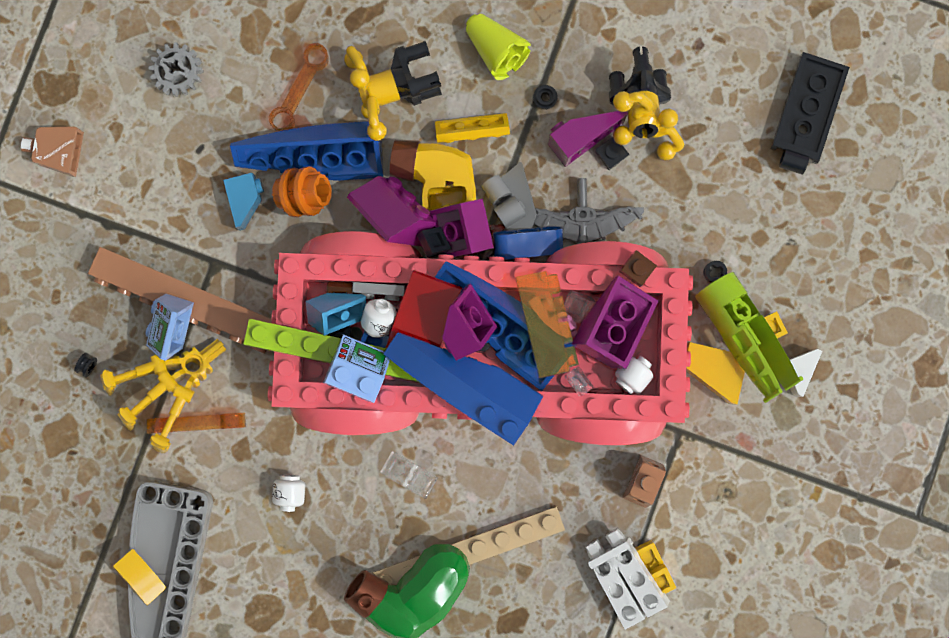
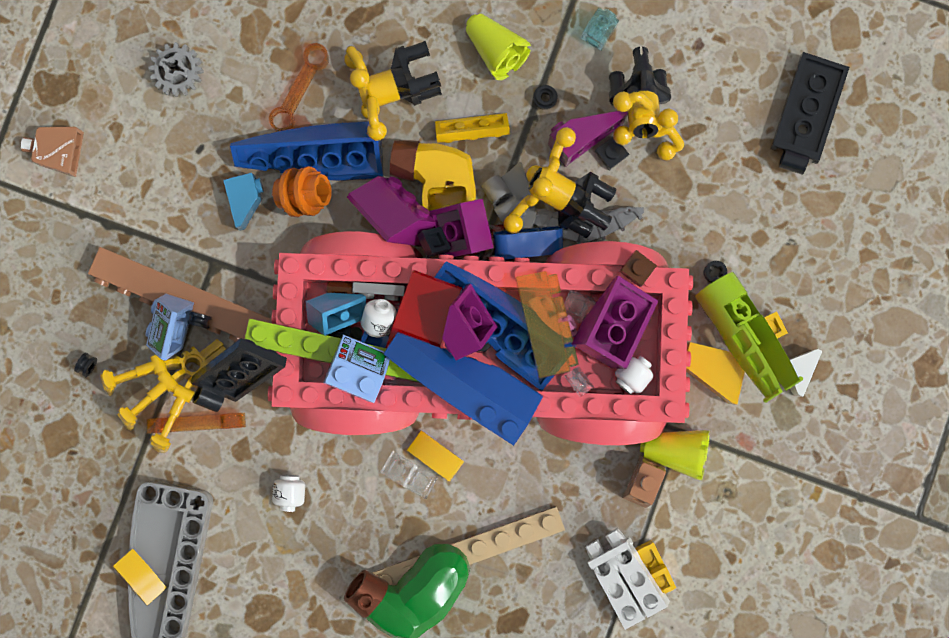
none -> black bush [187,311,212,329]
none -> black hinge [191,338,287,412]
none -> yellow slope [407,430,464,482]
none -> wheel [504,127,616,239]
none -> clear light blue brick [581,8,619,51]
none -> neon yellow cone [640,430,710,480]

